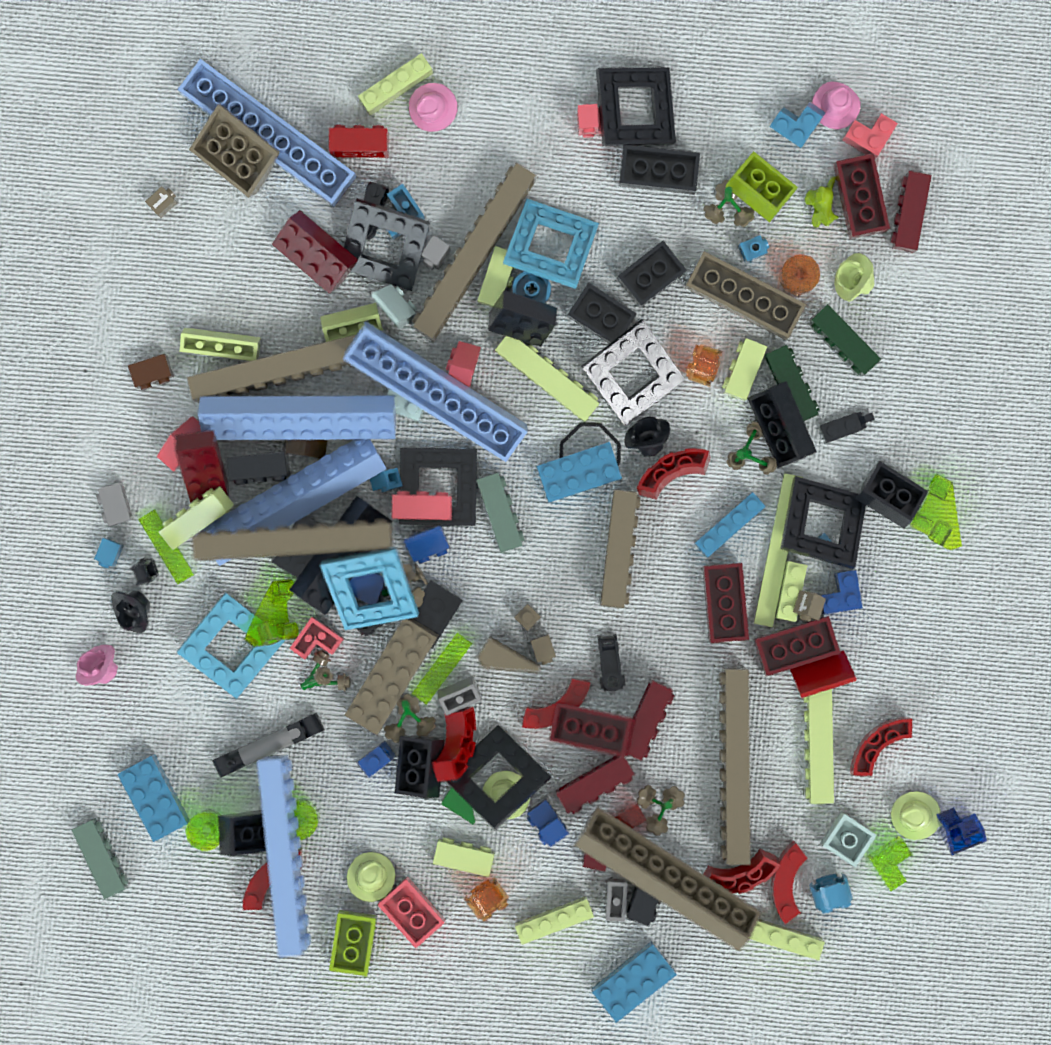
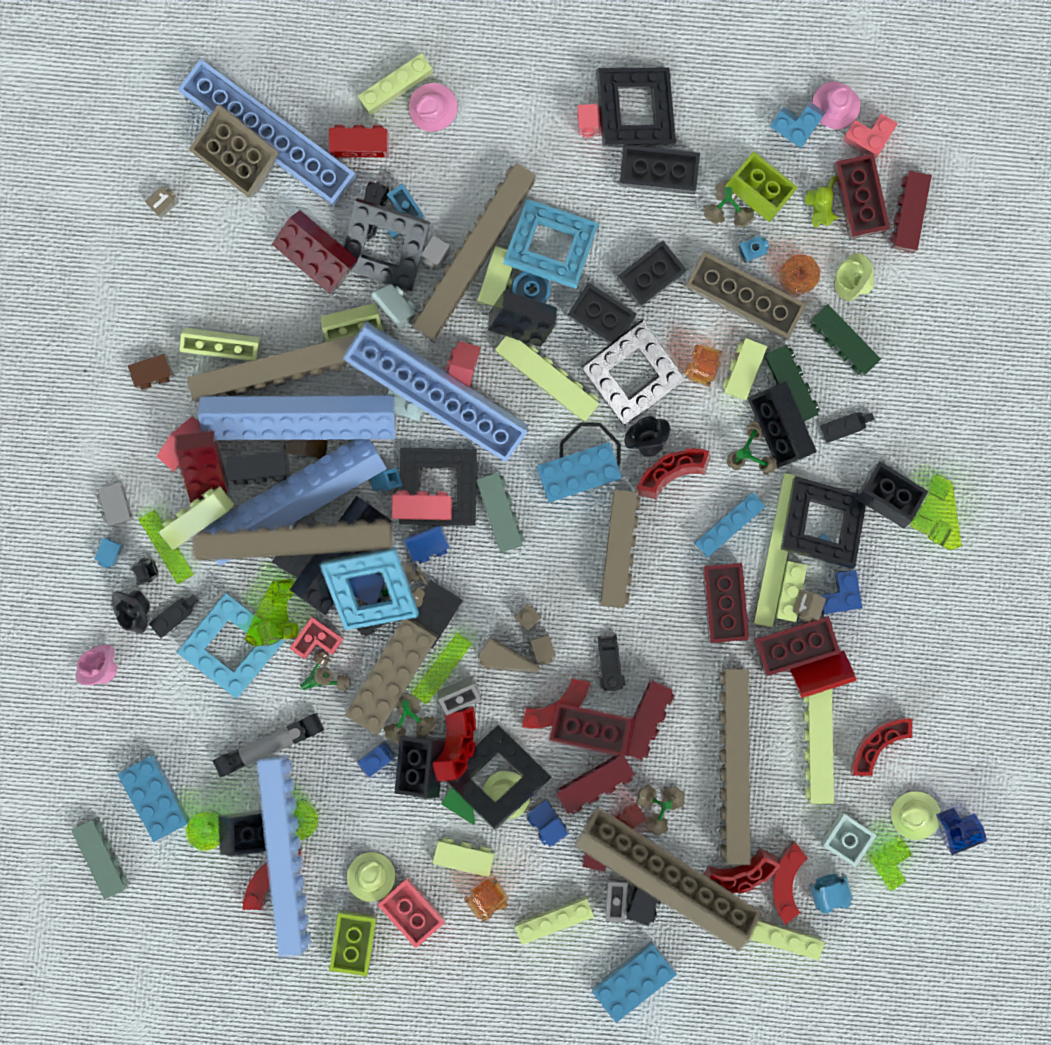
none -> black hinge [149,595,199,639]

